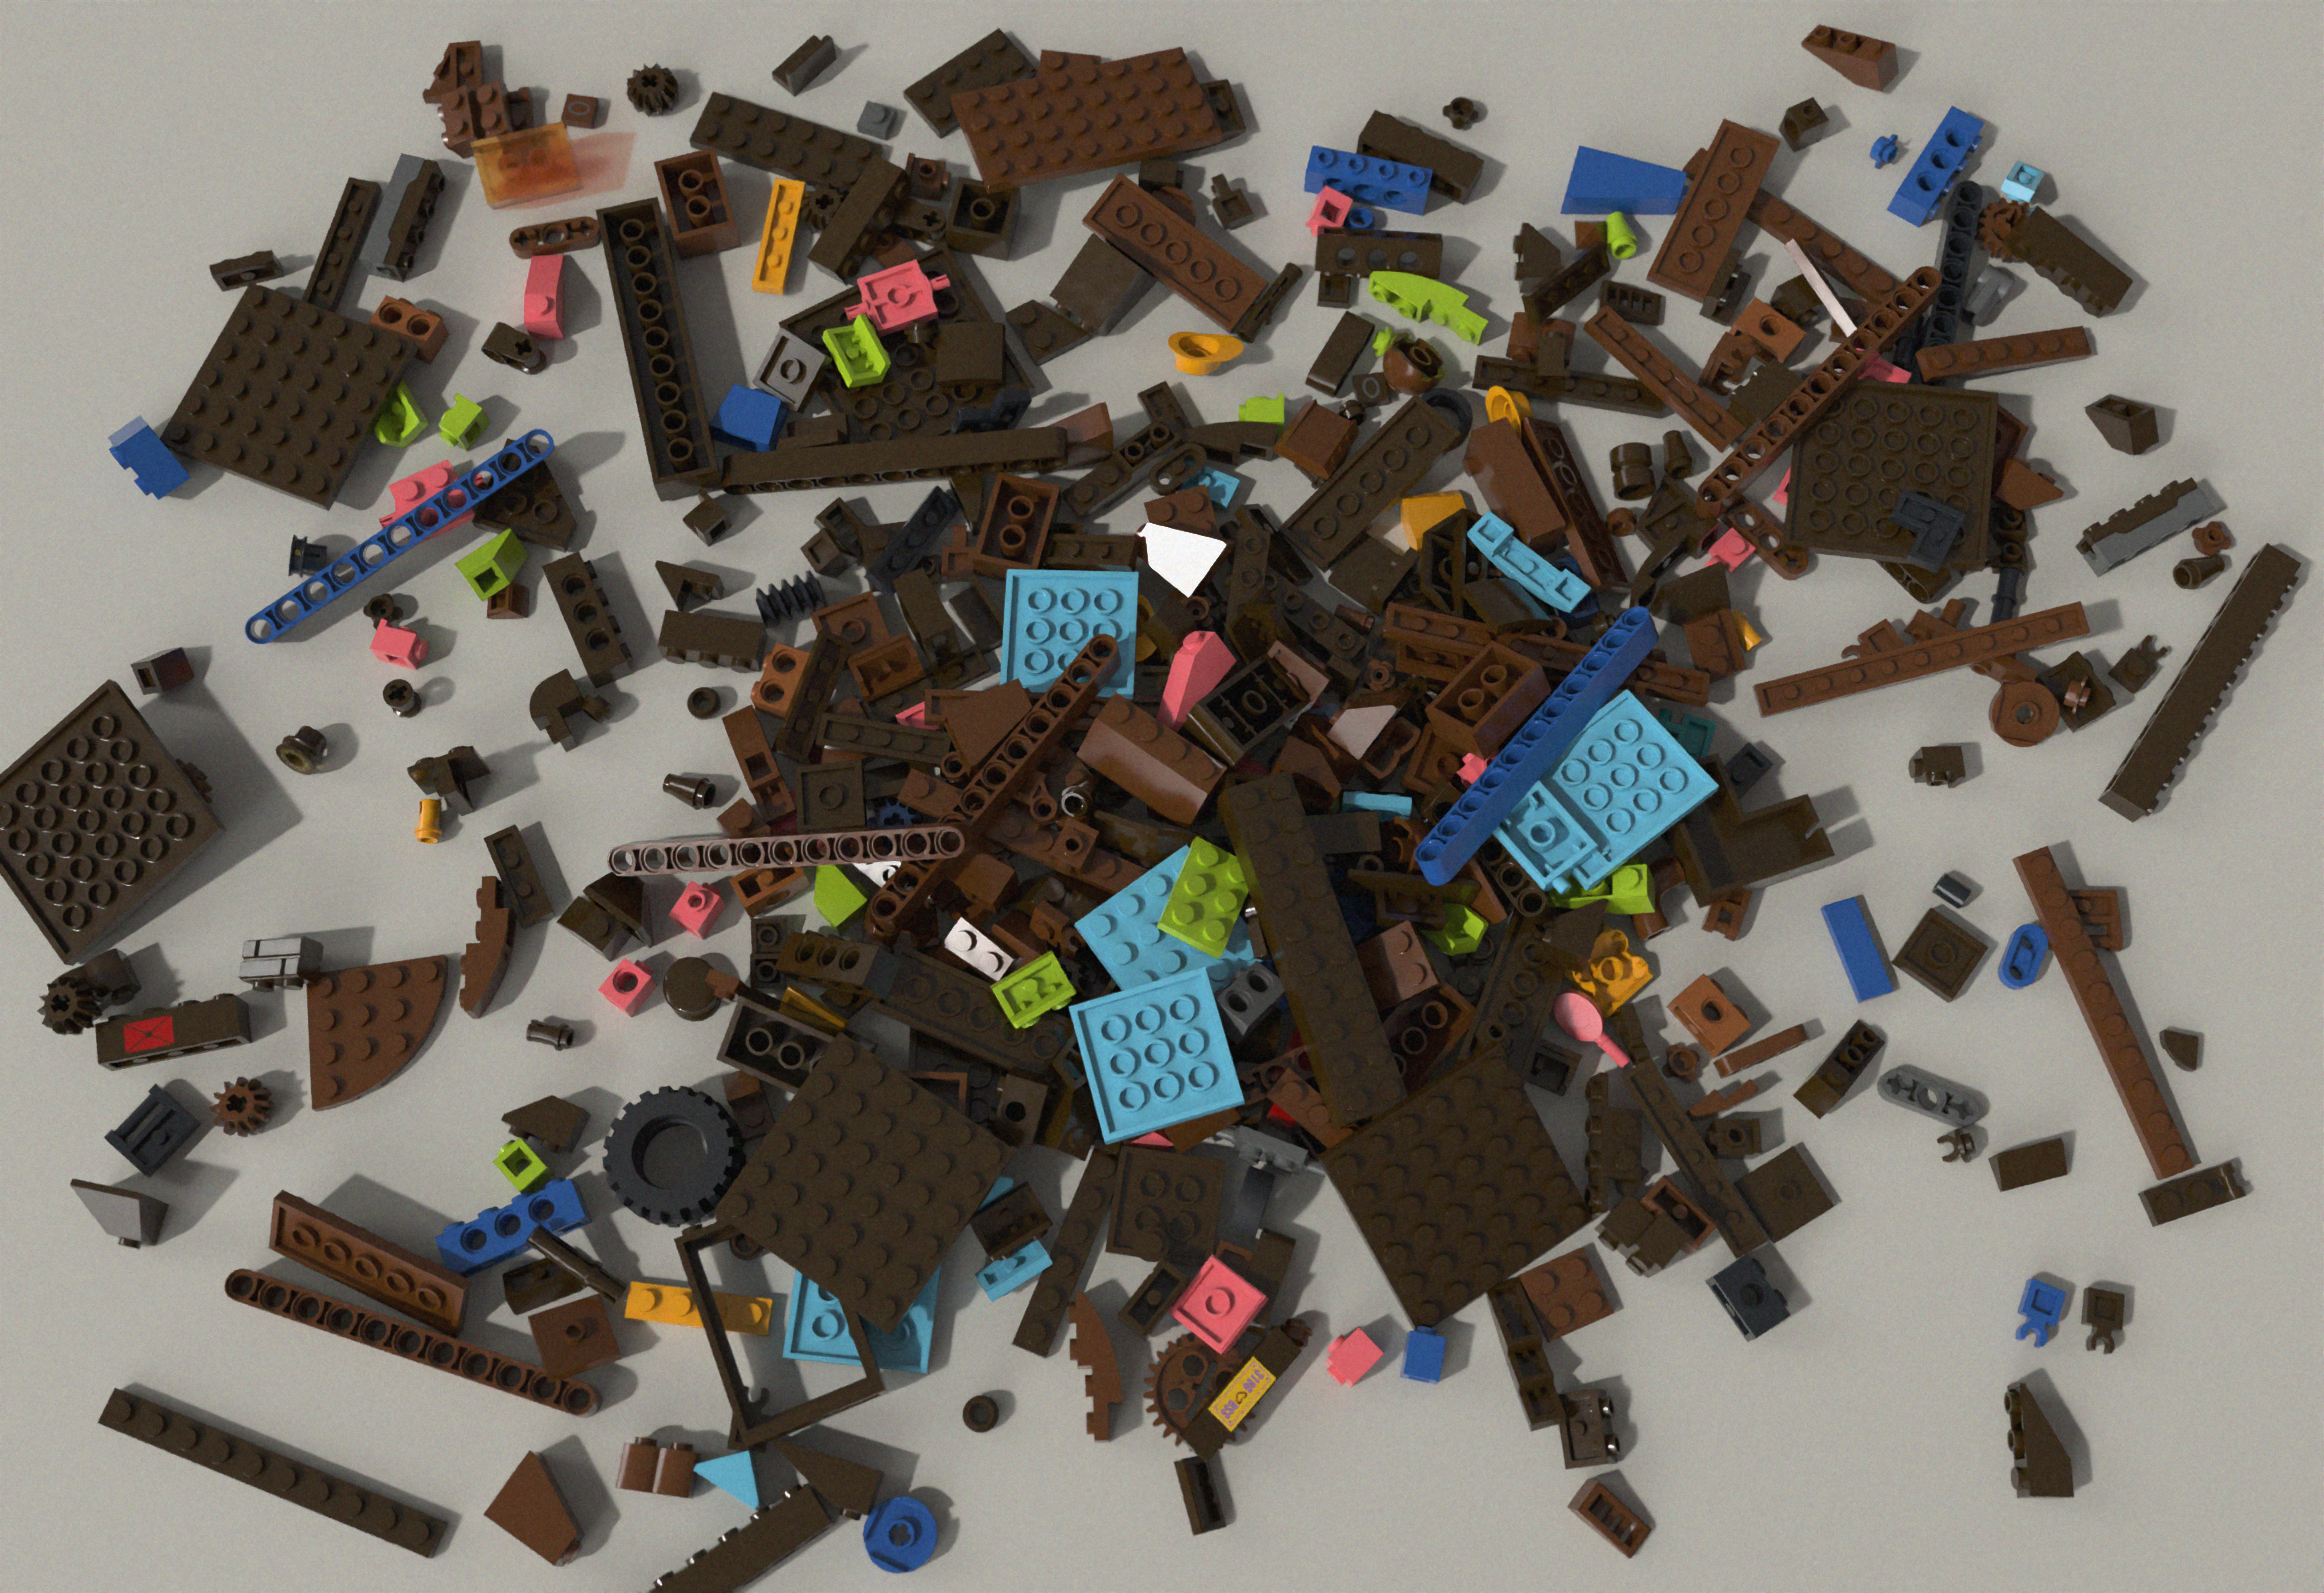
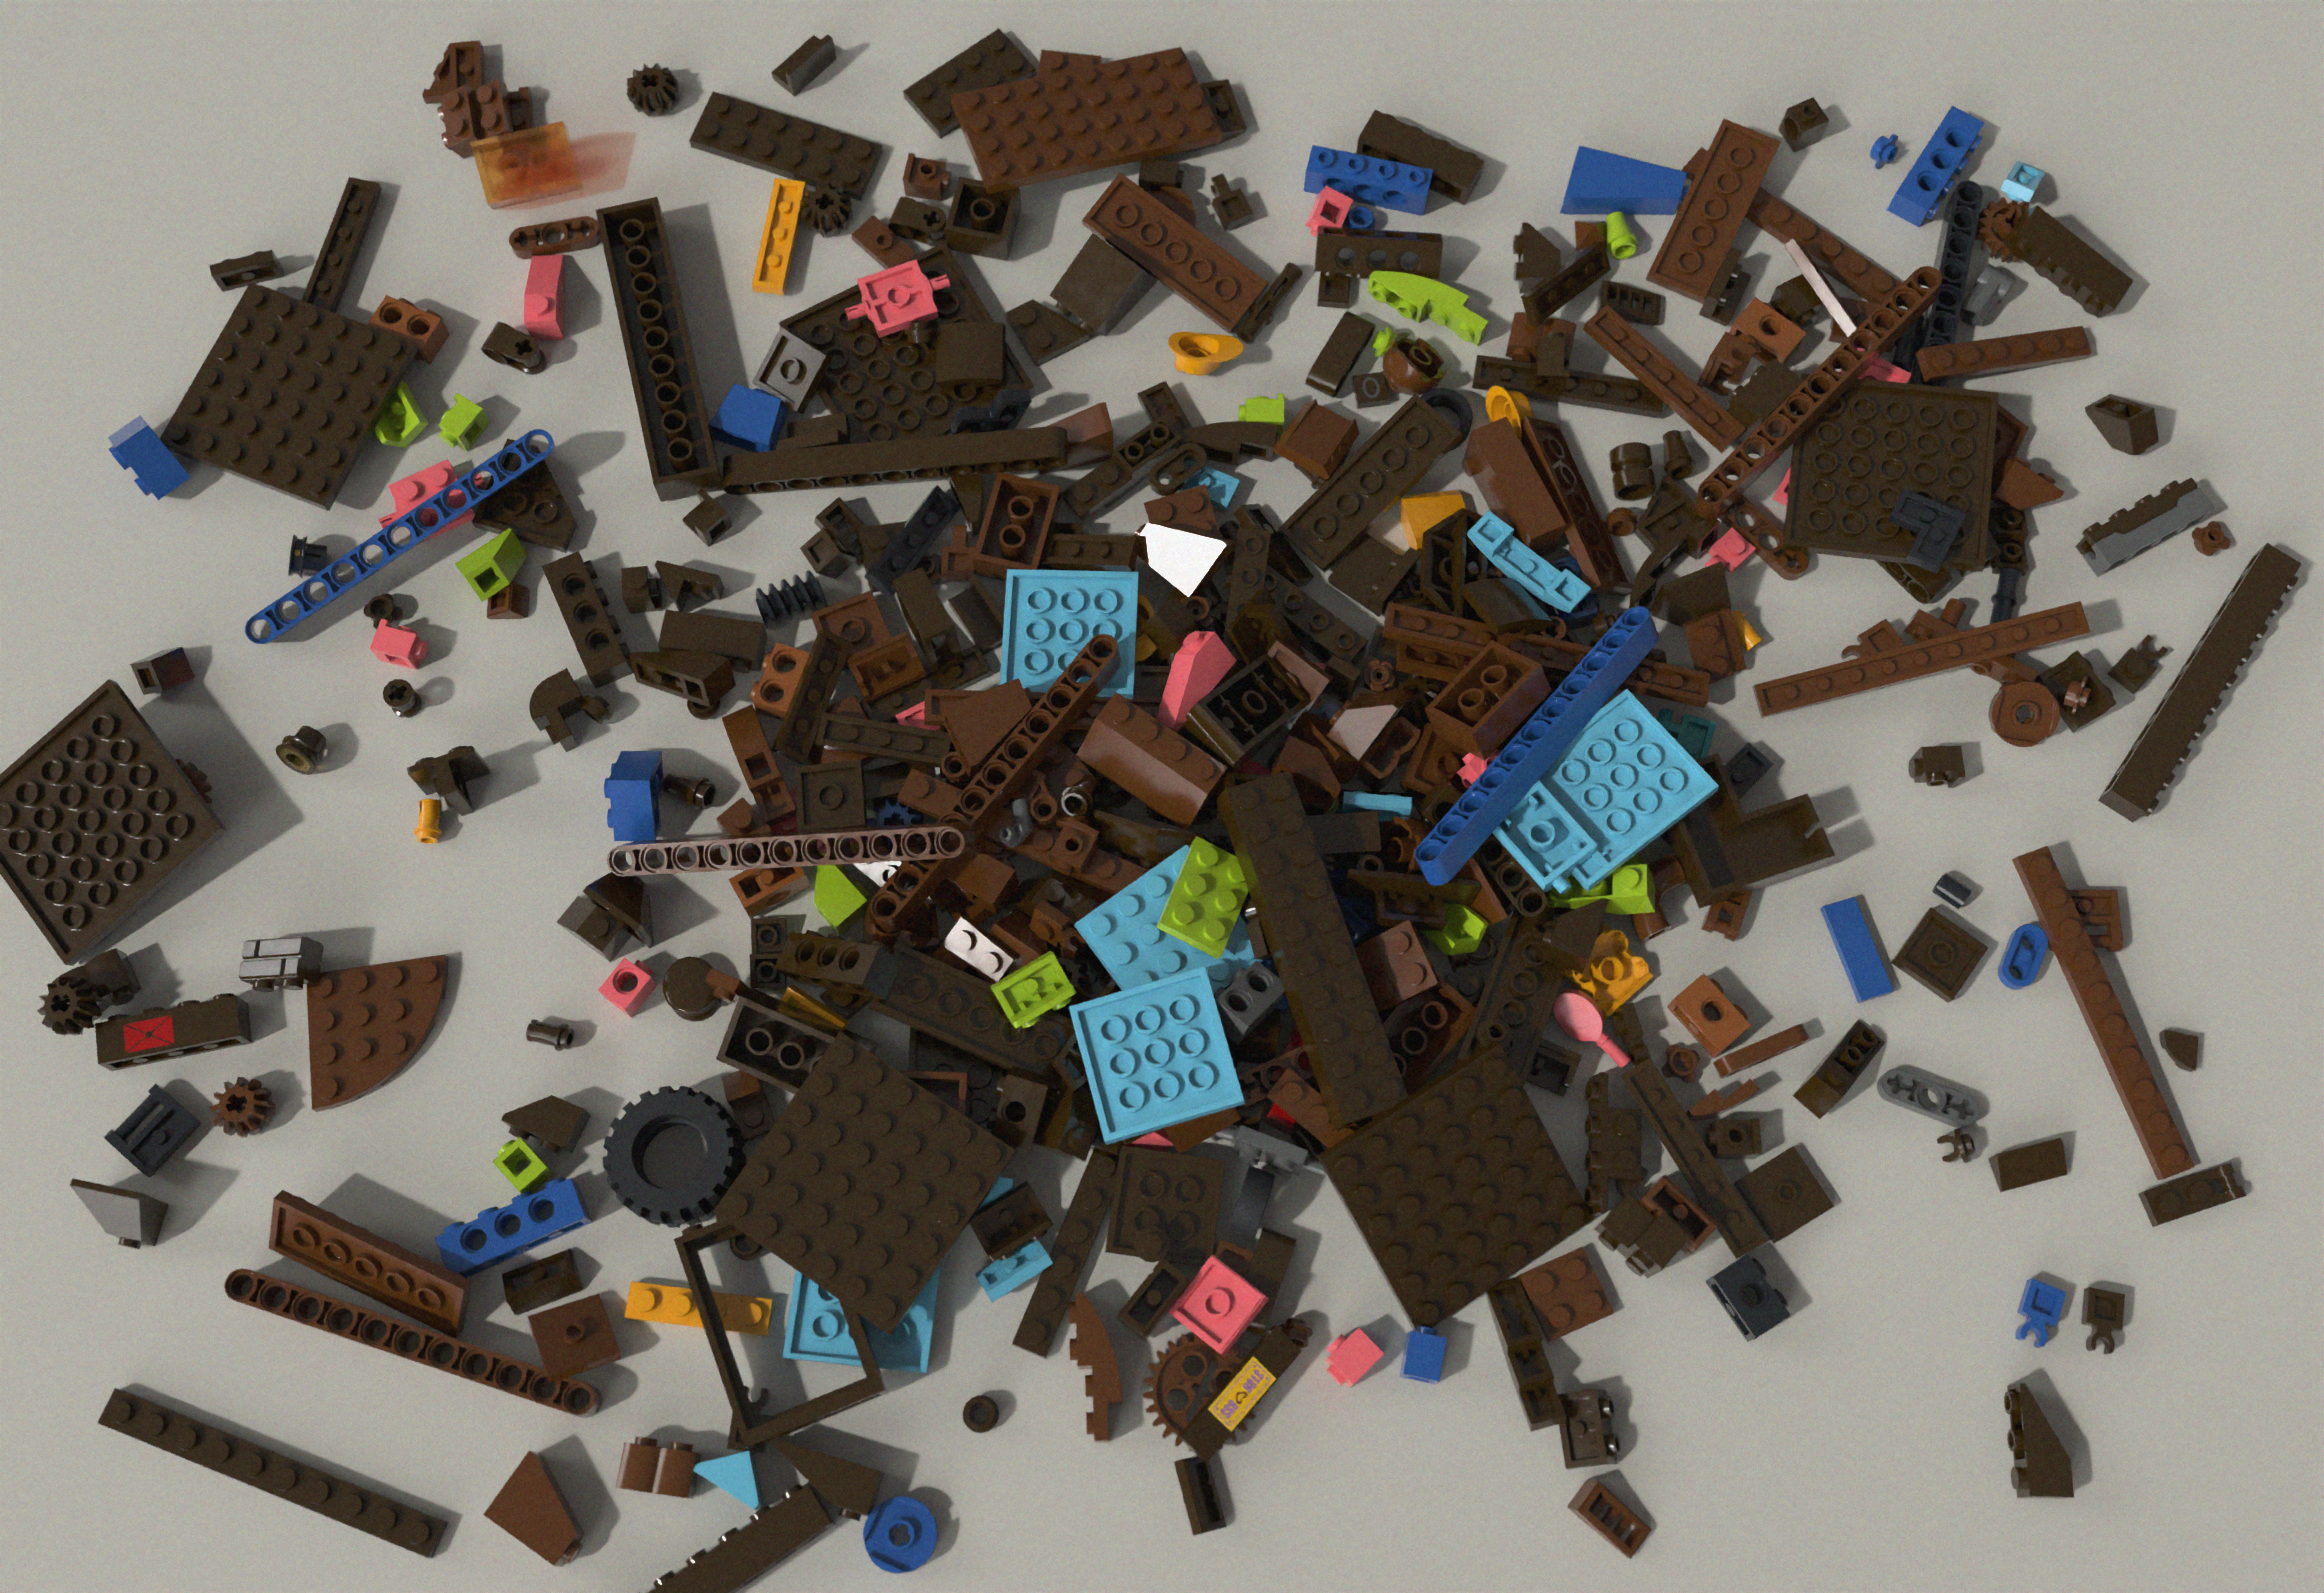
piece [359,153,446,283] -> none
reddish brown slope [459,876,517,1019] -> none
dark brown plate [484,824,556,930] -> none
dark brown pin [525,1223,628,1304] -> none
reddish brown tile [561,93,599,129] -> none
reddish brown brick [654,147,742,260] -> none
coral brick [669,880,725,940] -> none
dark brown brick [807,154,915,286] -> none
lime bracket [822,314,891,388] -> none
dark grey plate [857,101,897,141] -> none
reddish brown pin [1334,604,1376,636] -> none
dark brown plate [1338,399,1368,426] -> none
dark brown plate [1442,97,1479,130] -> none
reddish brown slope [1801,24,1899,92] -> none
dark brown cone [2173,555,2225,590] -> none
none -> blue brick [604,751,664,841]
none -> dark brown brick [621,566,663,614]
none -> dark brown slope [629,650,736,707]
none -> dark grey arm [999,799,1033,847]

